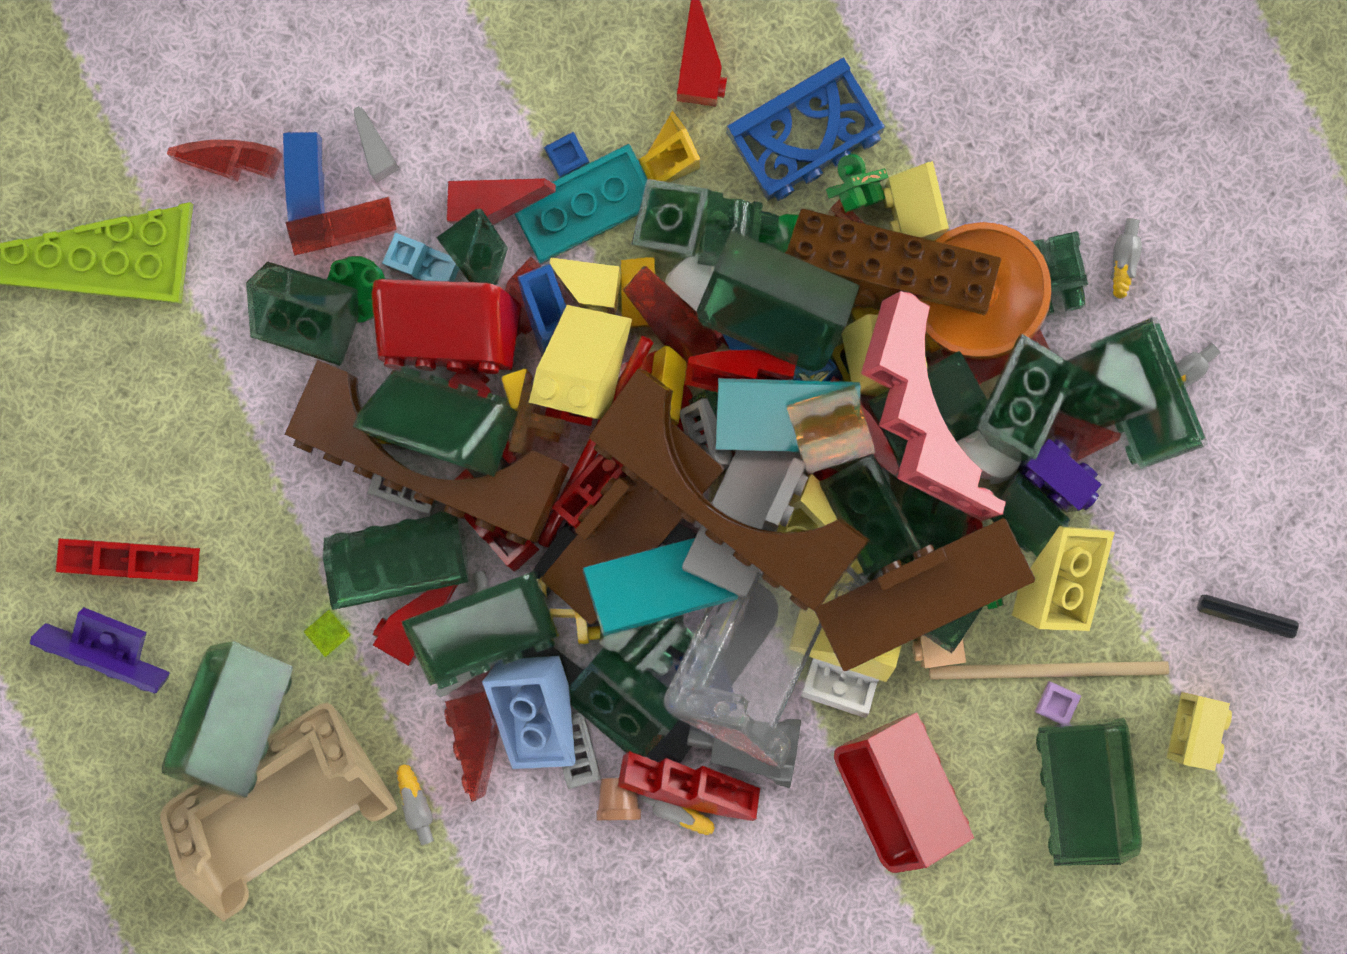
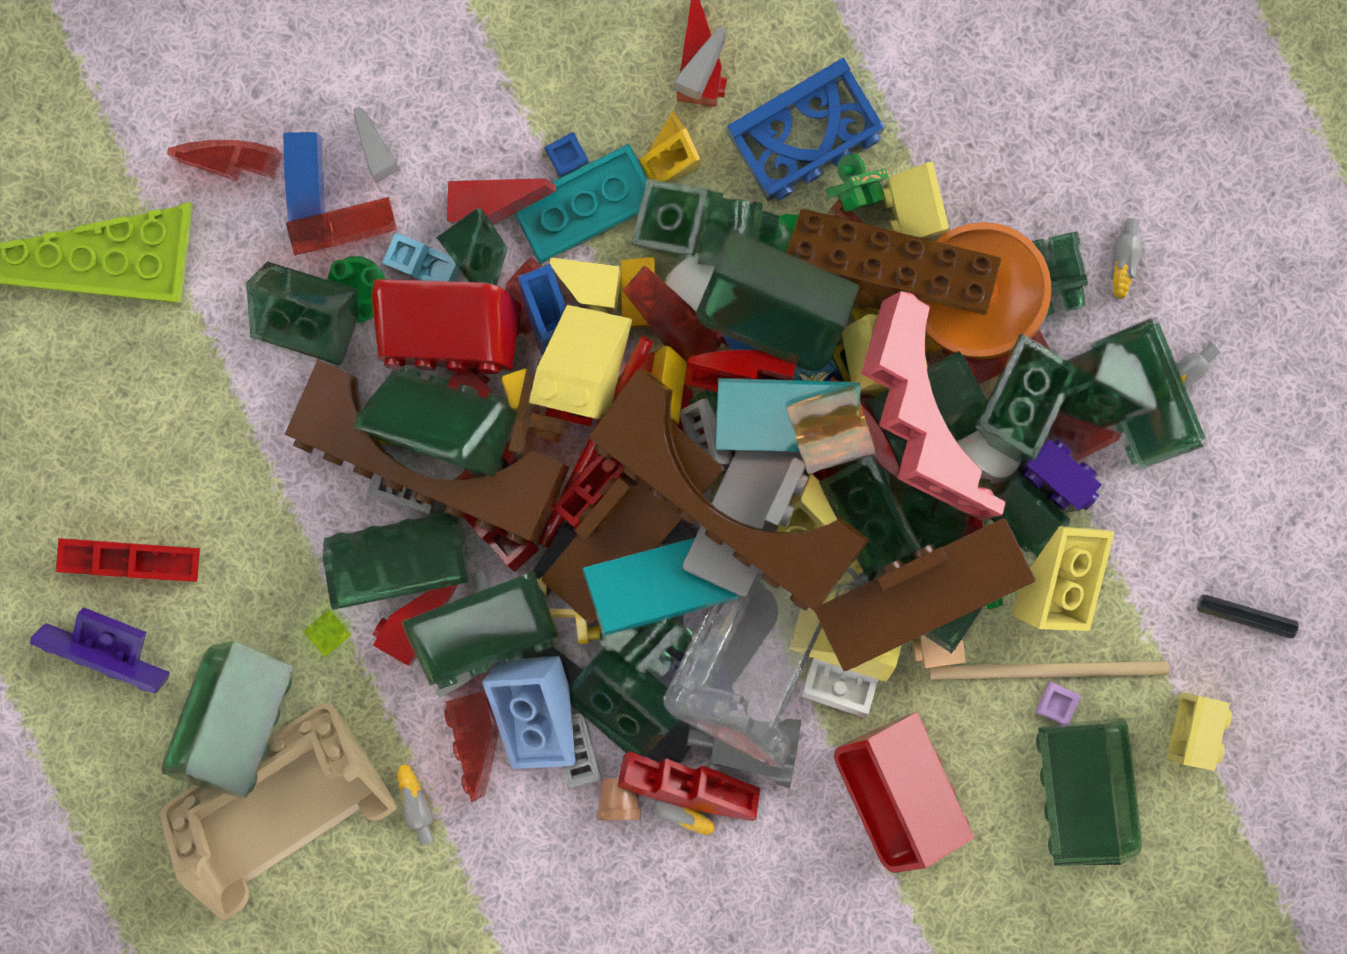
none -> light grey slope [674,27,727,100]

